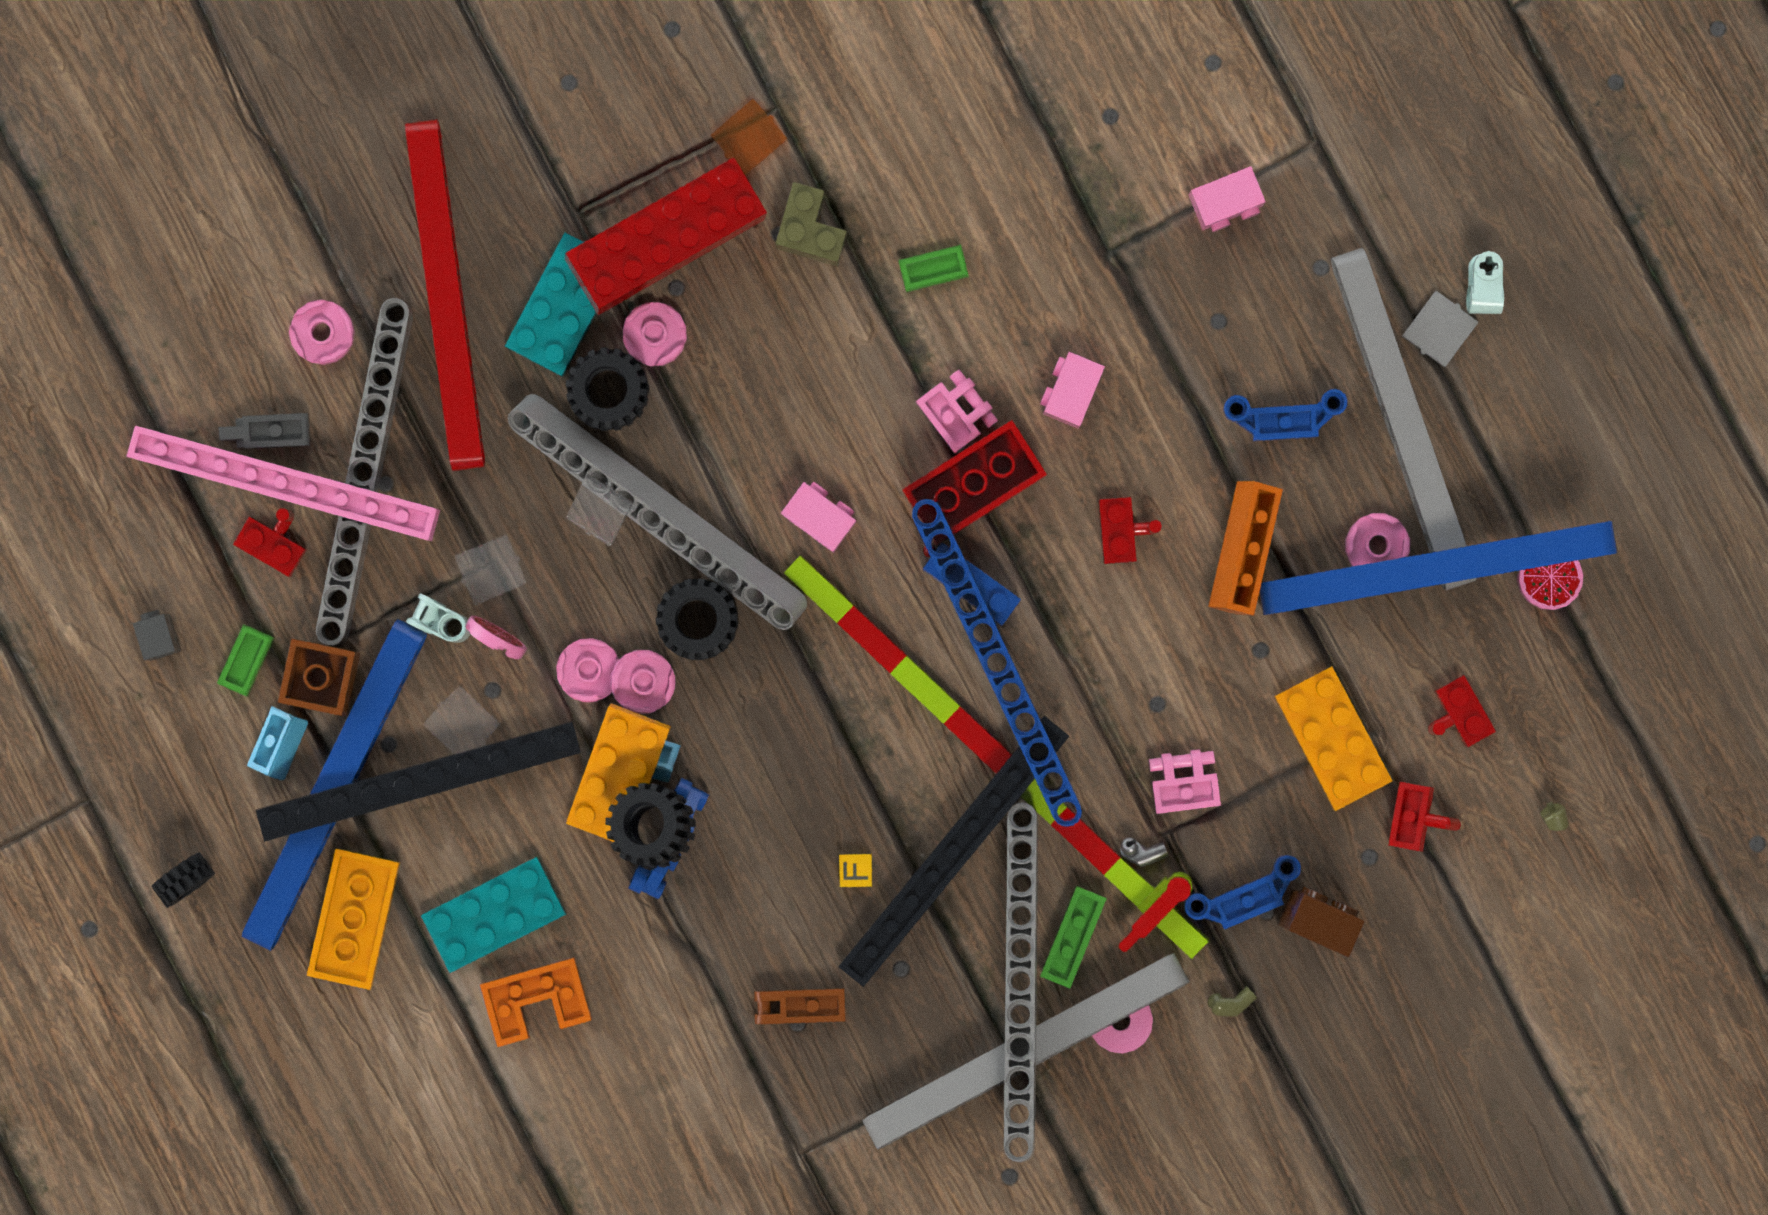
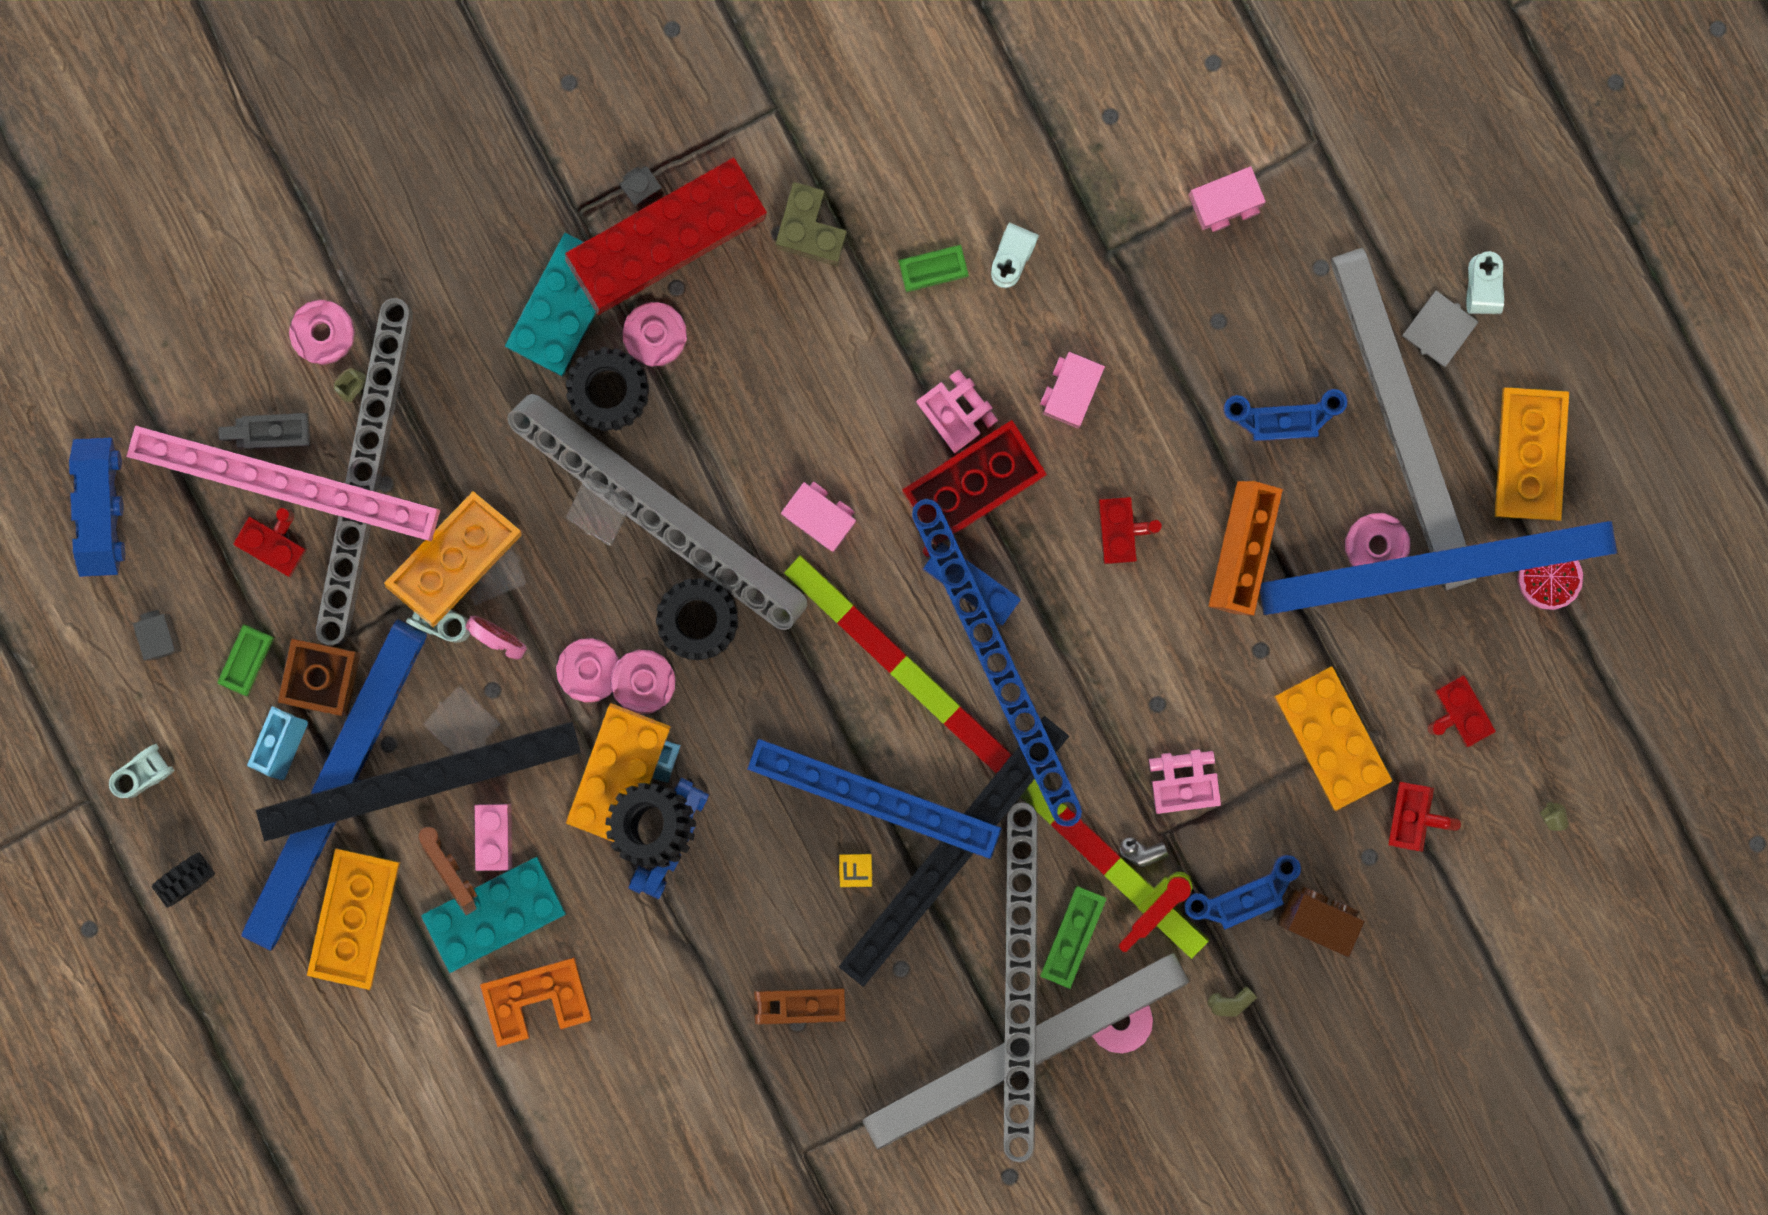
red beam [405,119,485,471] -> none
clear orange piece [710,99,788,176] -> none
none -> blue brick [69,438,126,577]
none -> light aqua piece [109,744,175,798]
none -> olive piece [333,368,367,402]
none -> light orange plate [384,491,522,628]
none -> dark orange plate [419,827,477,916]
none -> bright pink brick [475,804,512,871]
none -> dark grey brick [619,166,664,211]
none -> blue plate [747,739,1002,859]
none -> light aqua piece [991,222,1039,288]
none -> light orange plate [1495,387,1569,521]

